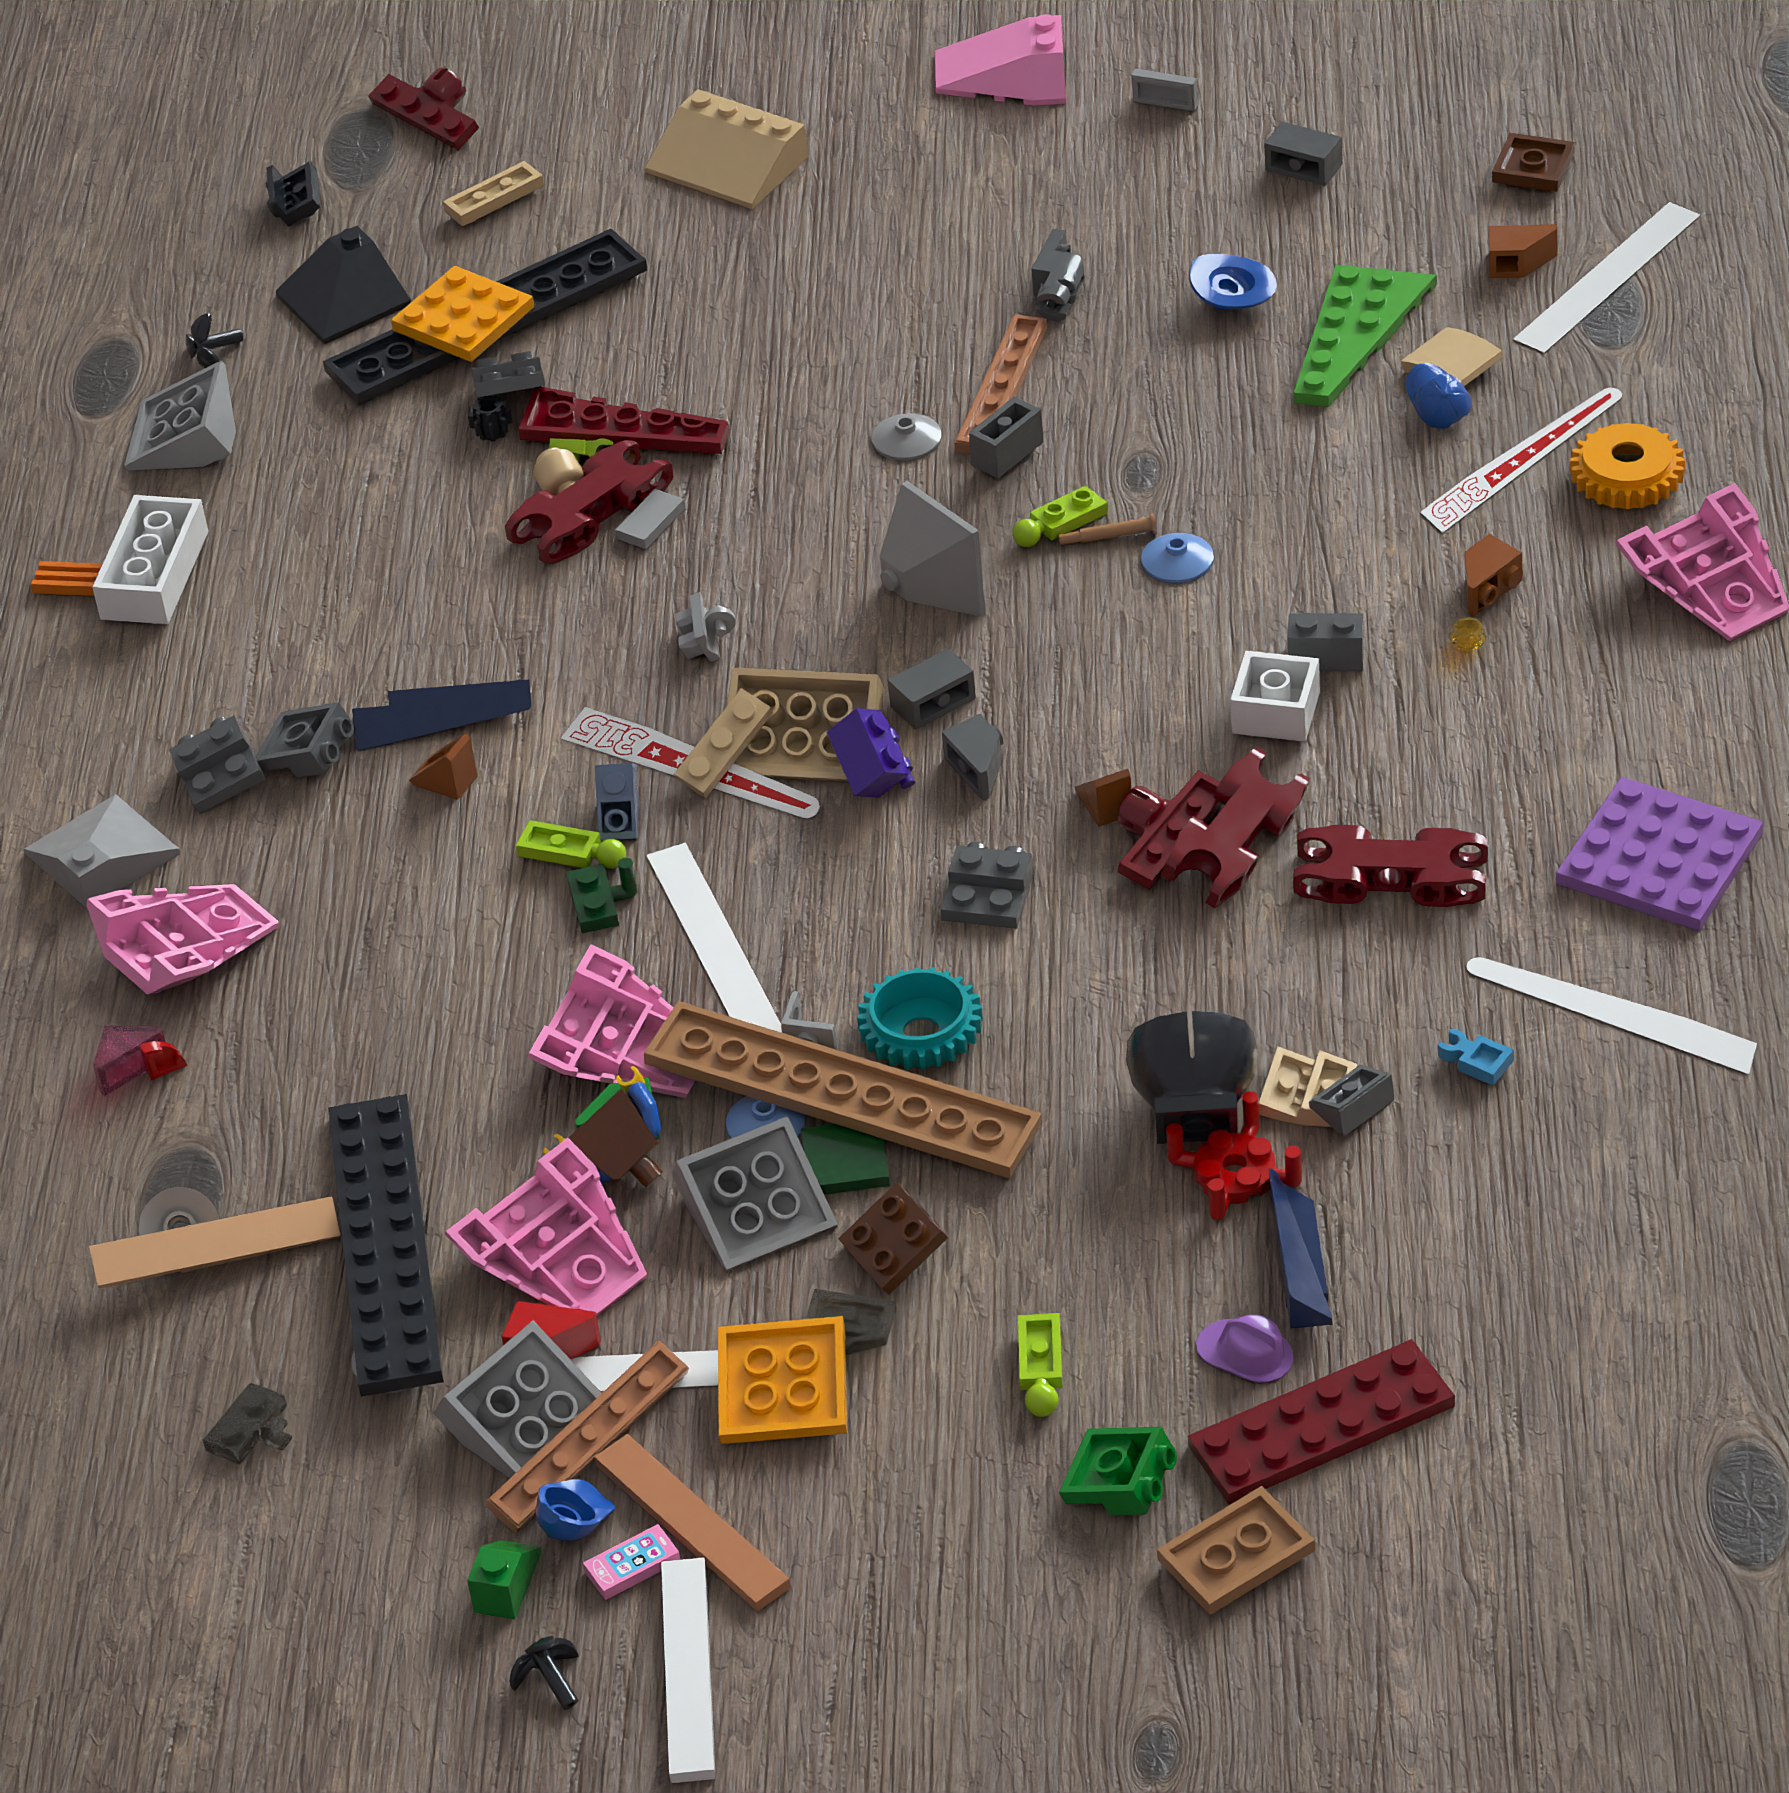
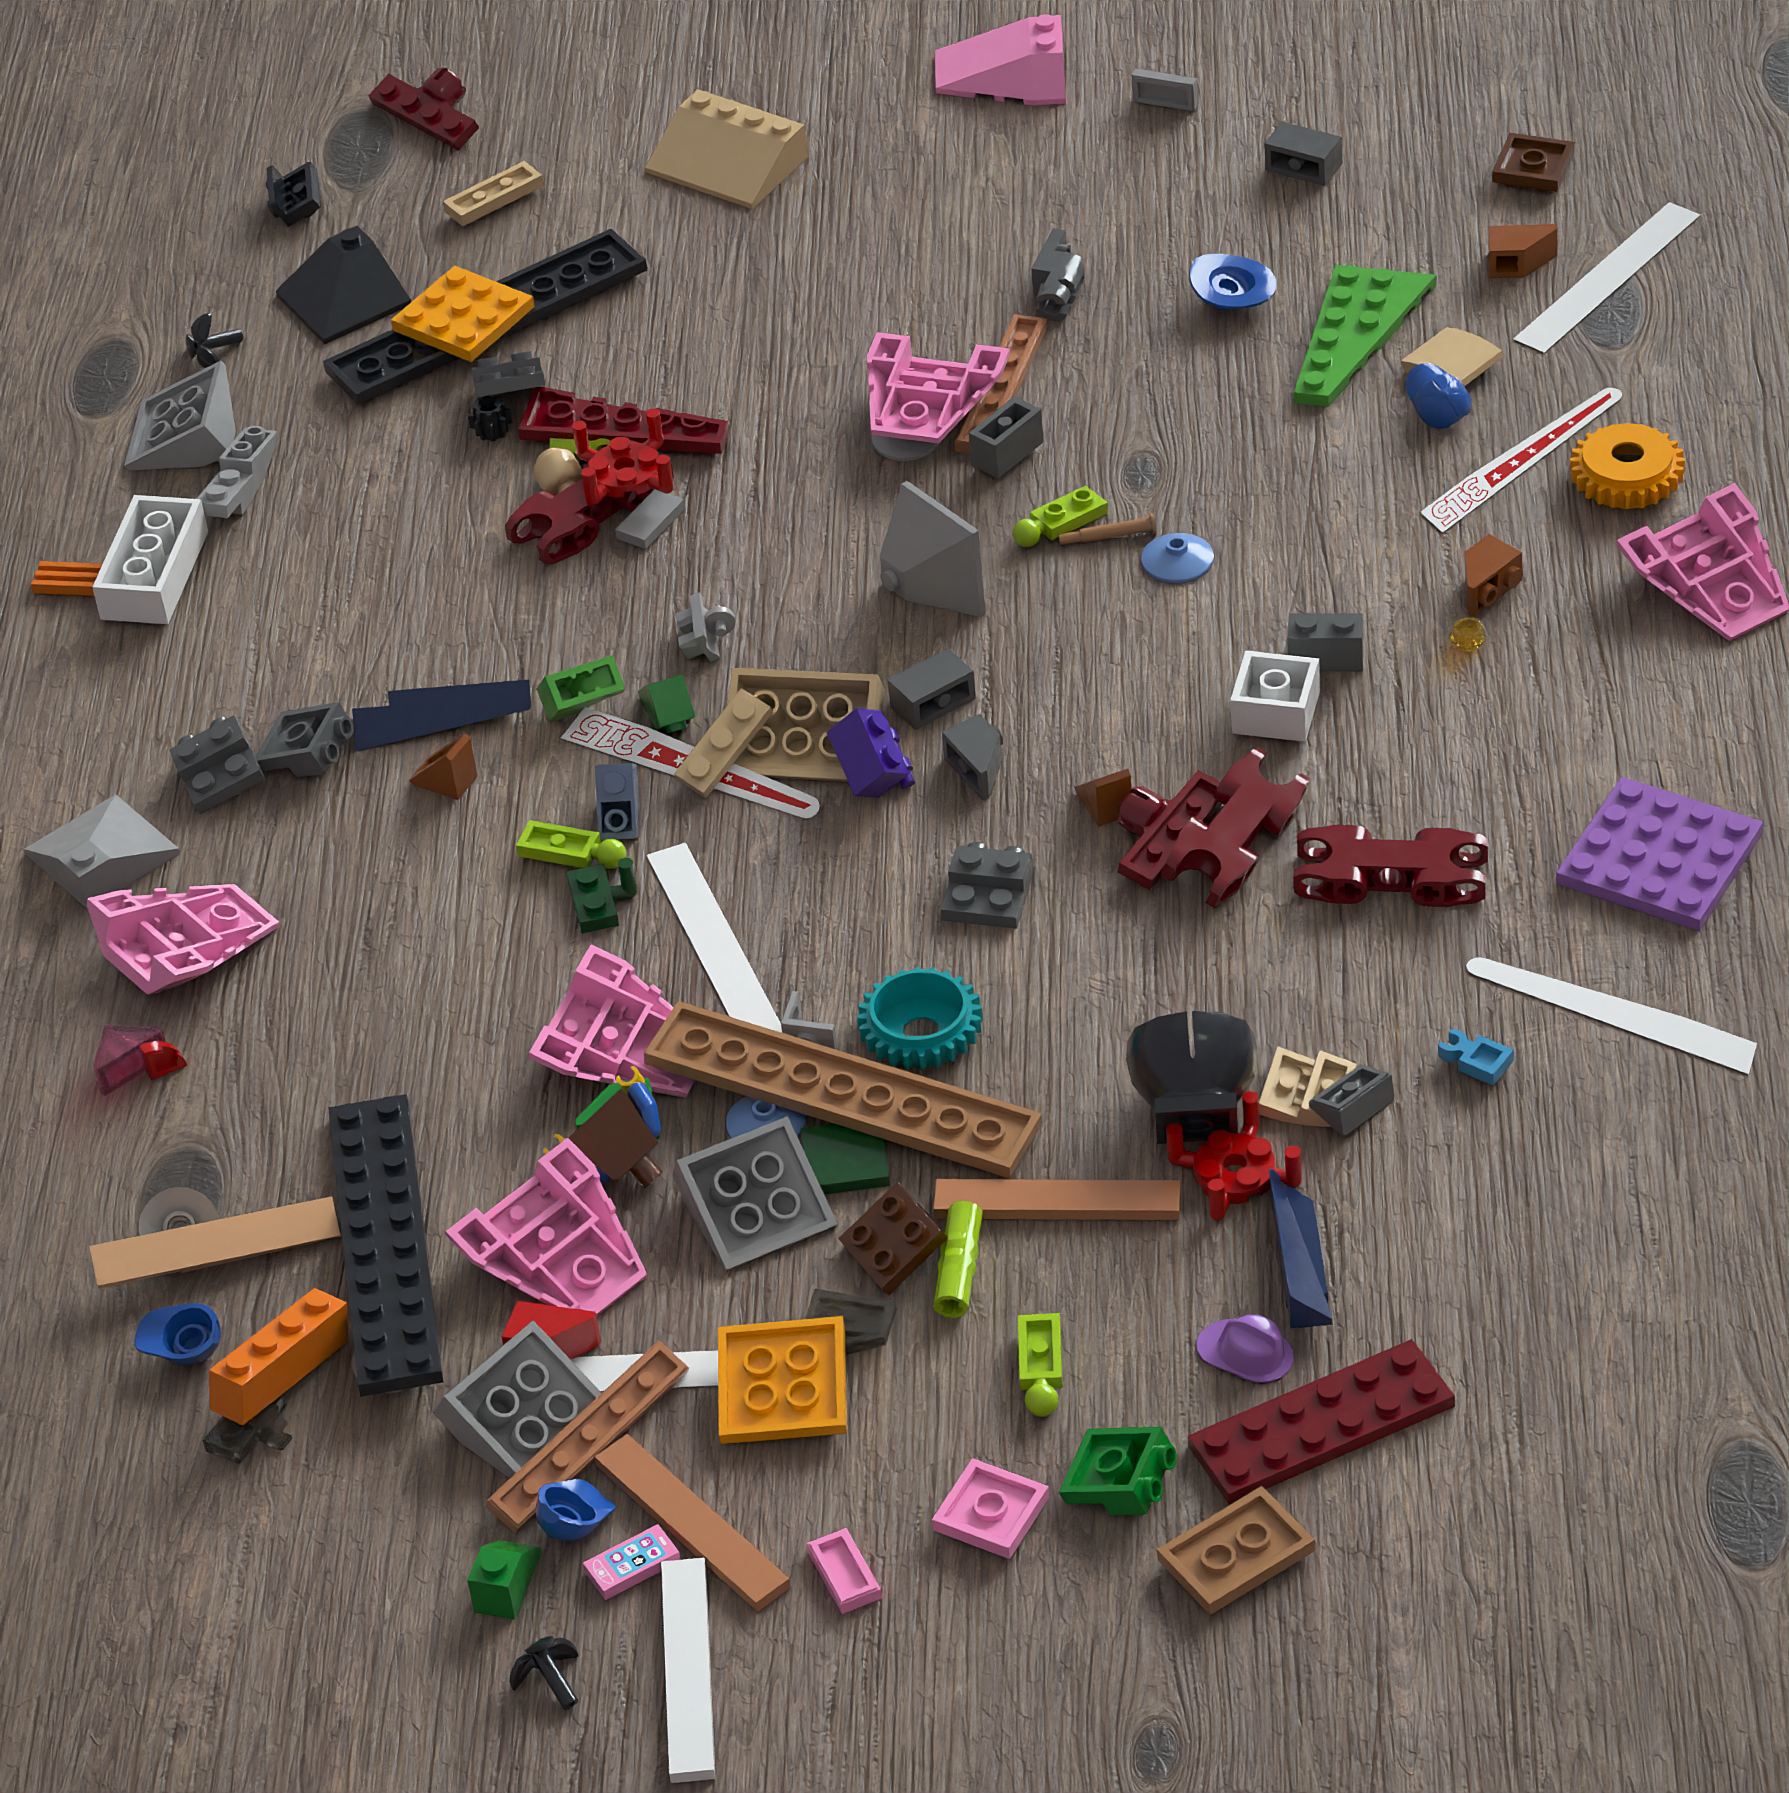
none -> blue piece [135,1303,221,1365]
none -> light grey slope [197,426,278,518]
none -> orange brick [209,1288,348,1425]
none -> bright green arch [536,655,626,722]
none -> red plate [572,409,674,506]
none -> green slope [638,674,695,734]
none -> bright pink tile [807,1528,882,1614]
none -> bright pink wedge [867,332,1010,444]
none -> bright pink plate [932,1458,1050,1559]
none -> nougat tile [933,1179,1181,1220]
none -> lime axle [933,1201,983,1318]

